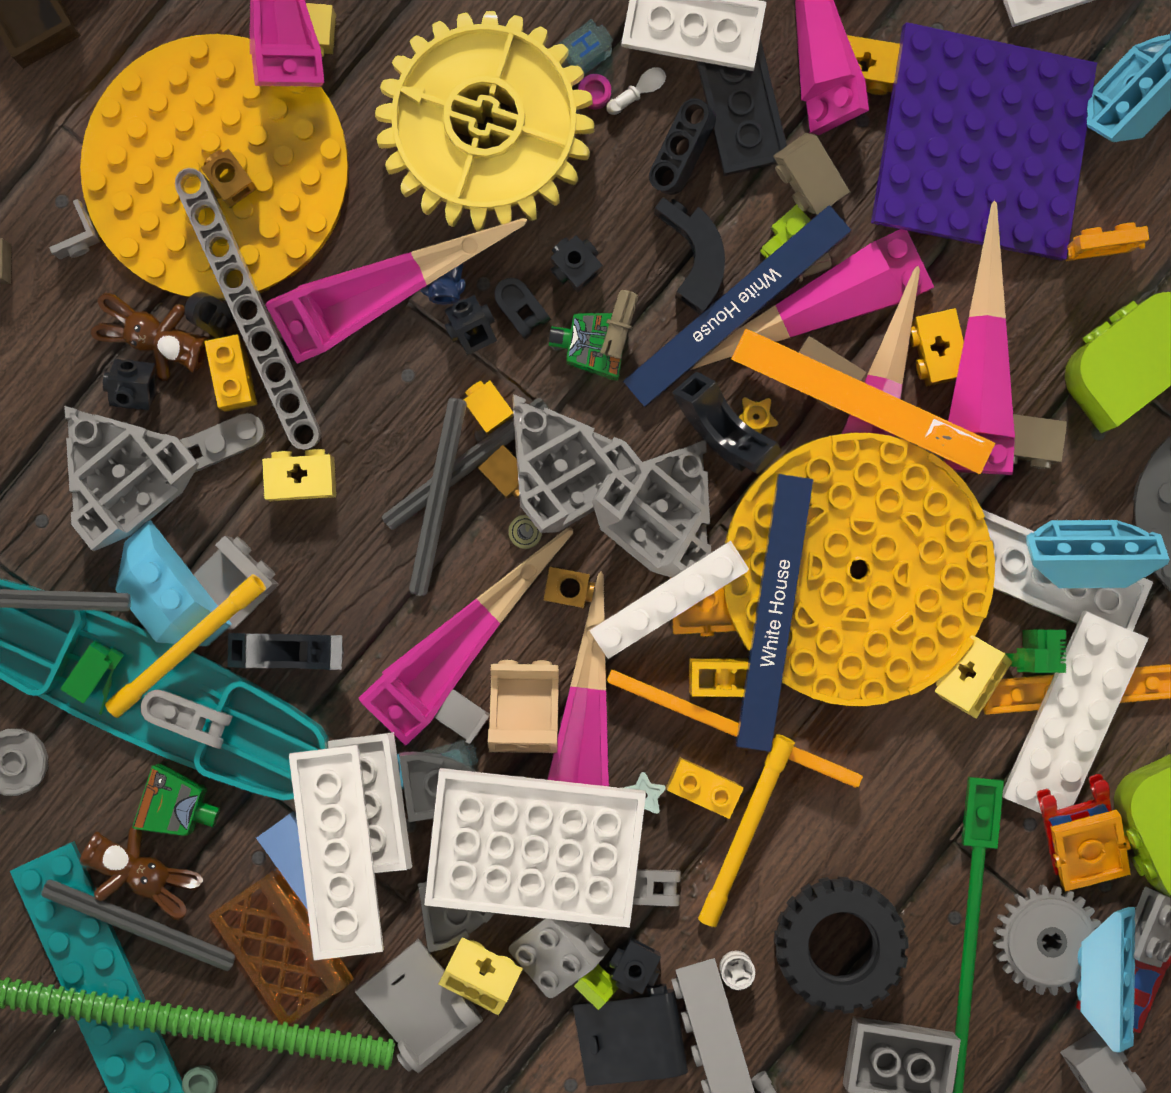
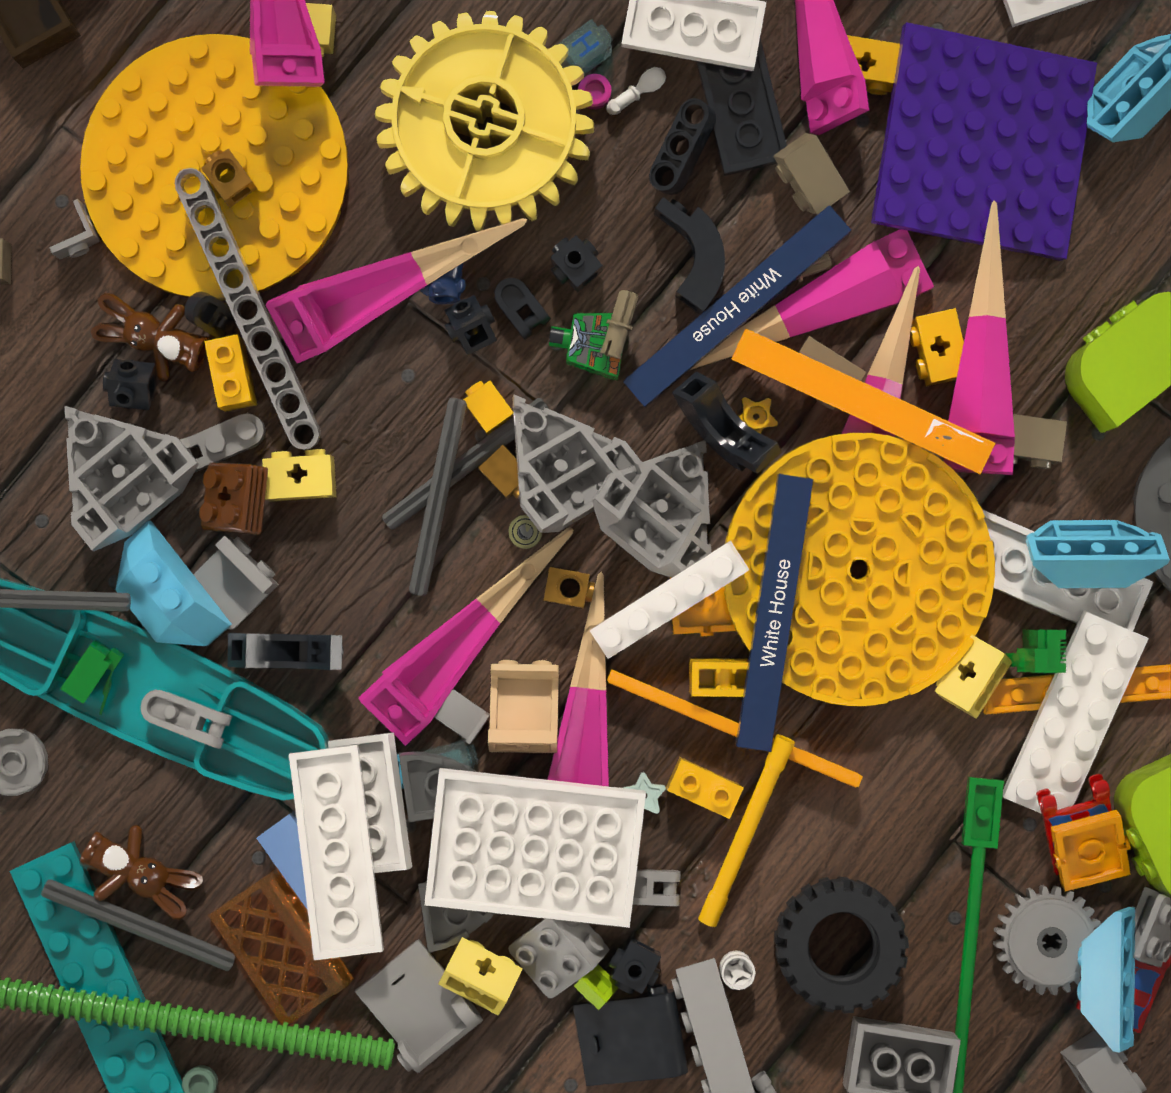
yellow piece [105,574,266,718] -> none
green torso [132,764,220,836] -> none
lime plate [760,204,811,259] -> none
light orange plate [1066,222,1149,261] -> none
none -> reddish brown brick [199,463,268,535]

